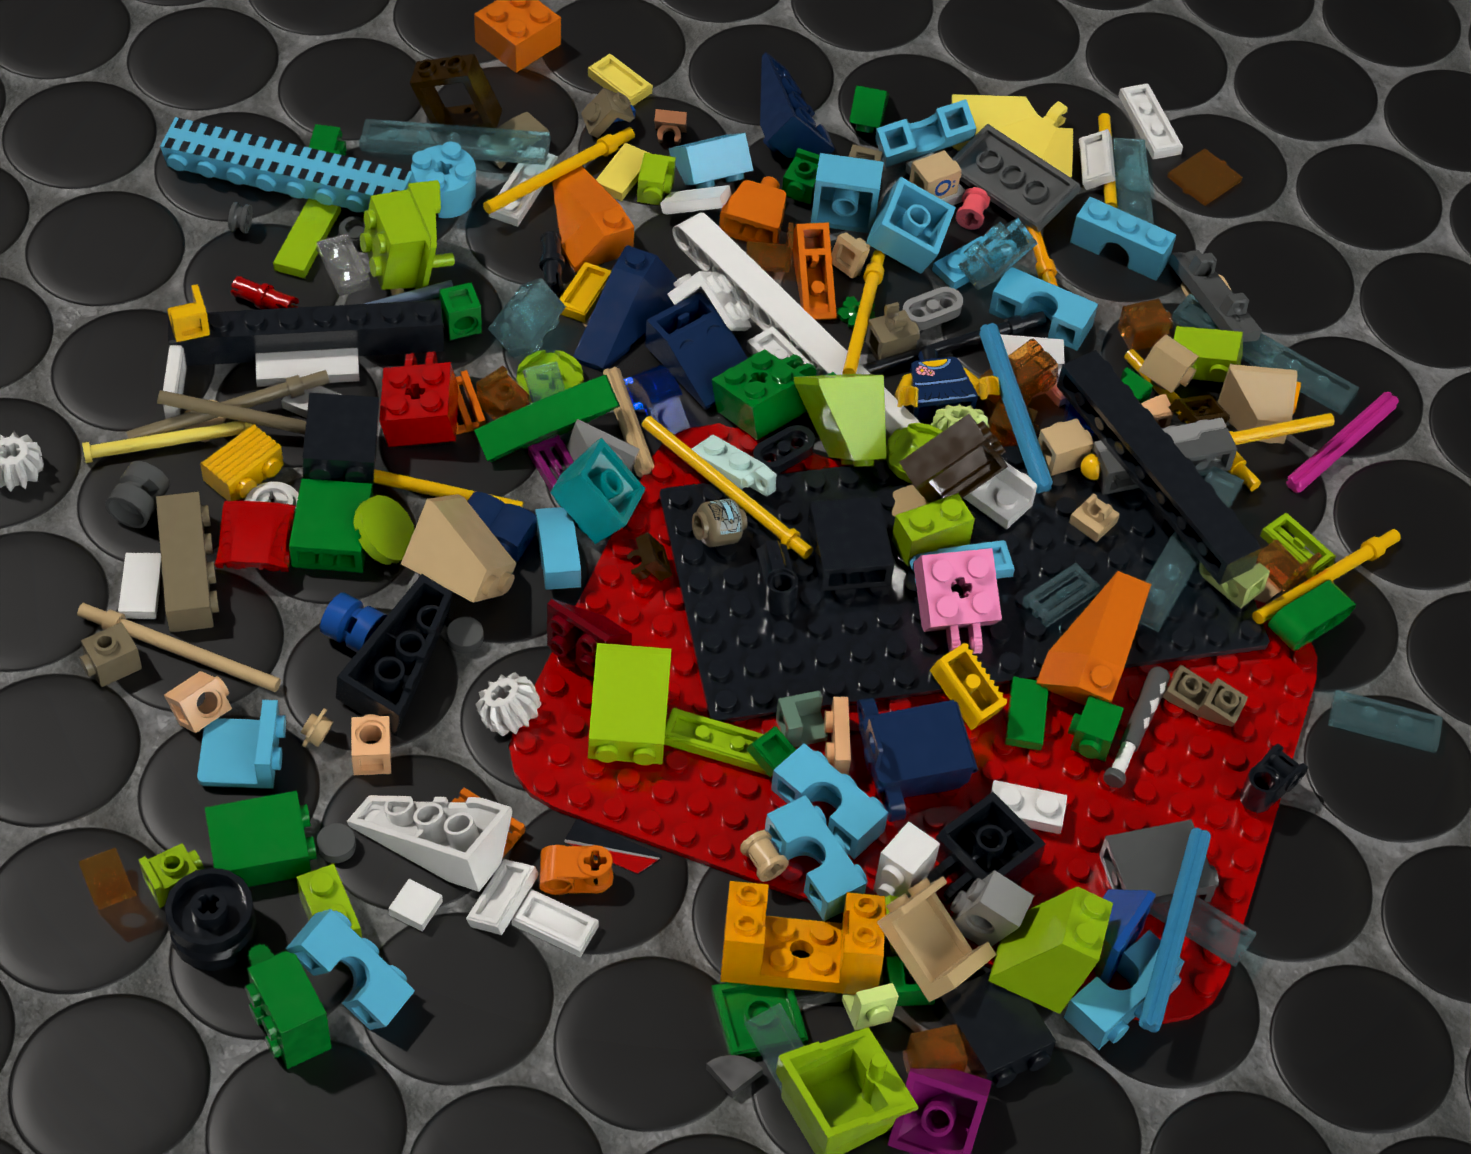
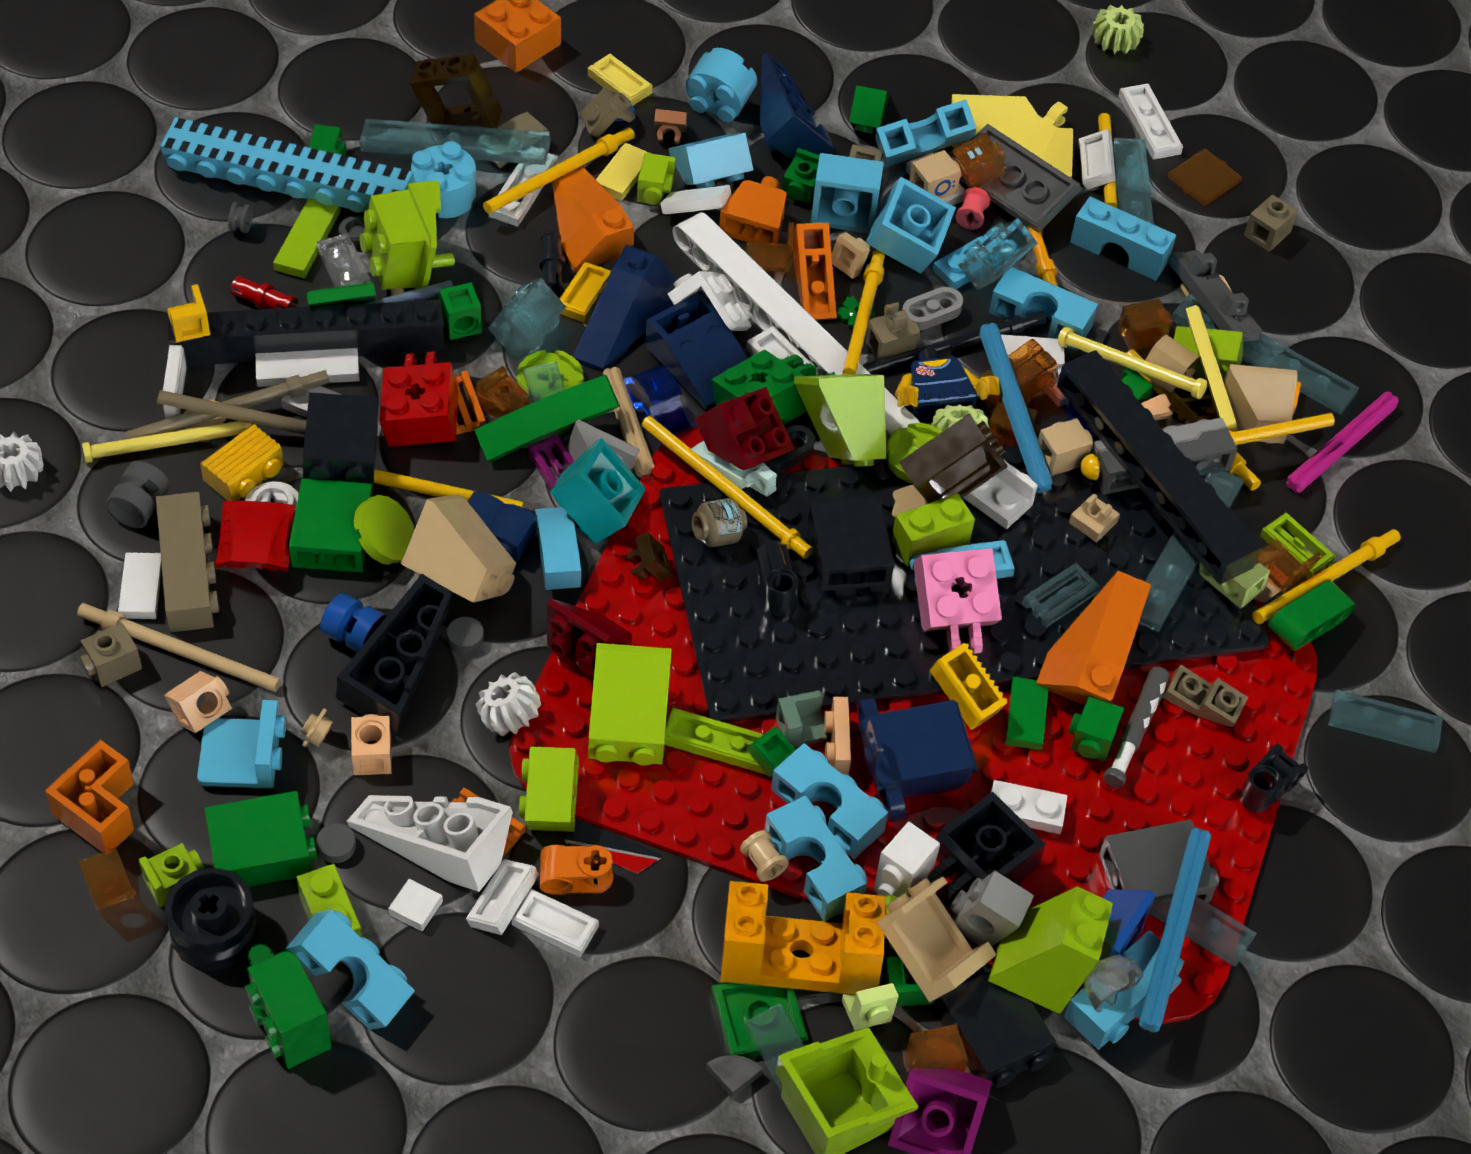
none -> orange brick [45,740,134,856]
none -> green tile [306,282,376,307]
none -> lime brick [519,747,579,832]
none -> medium azure brick [685,48,757,123]
none -> dark red slope [694,387,795,471]
none -> clear orange brick [952,133,1006,188]
none -> light yellow bar [1058,327,1207,399]
none -> clear hair [1084,955,1144,1013]
none -> yellowish green gear [1092,5,1144,54]
none -> light yellow tile [1185,305,1238,432]
none -> dark tan brick [1244,194,1298,252]

